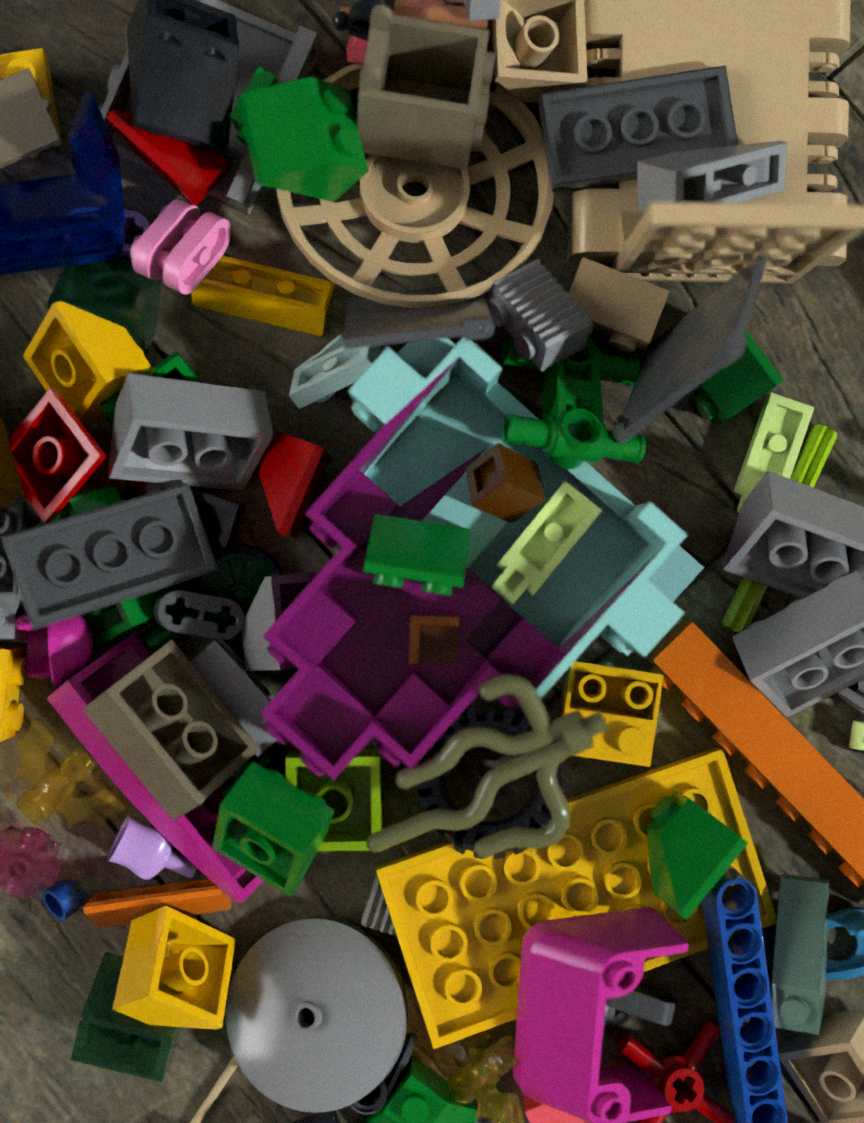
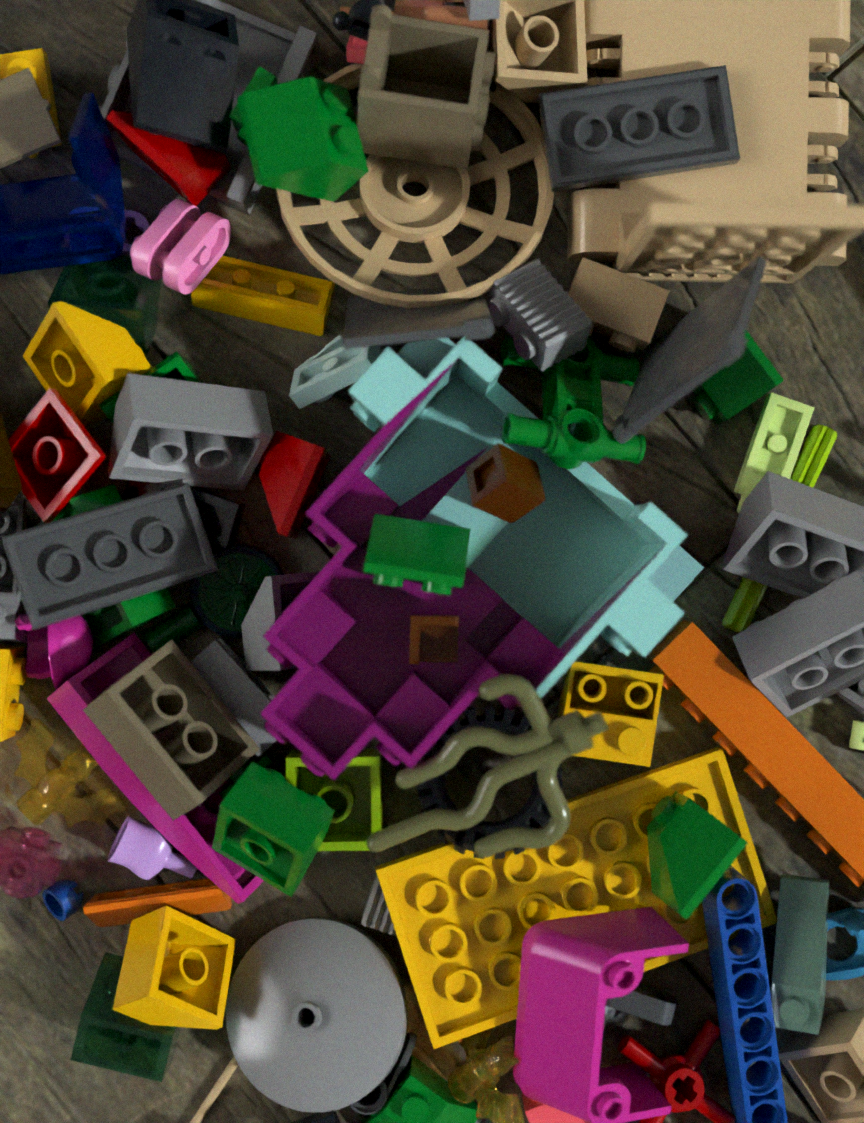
dark grey beam [153,589,244,640] -> none
yellowish green hinge [491,480,602,604] -> none
light grey slope [637,141,787,211] -> none

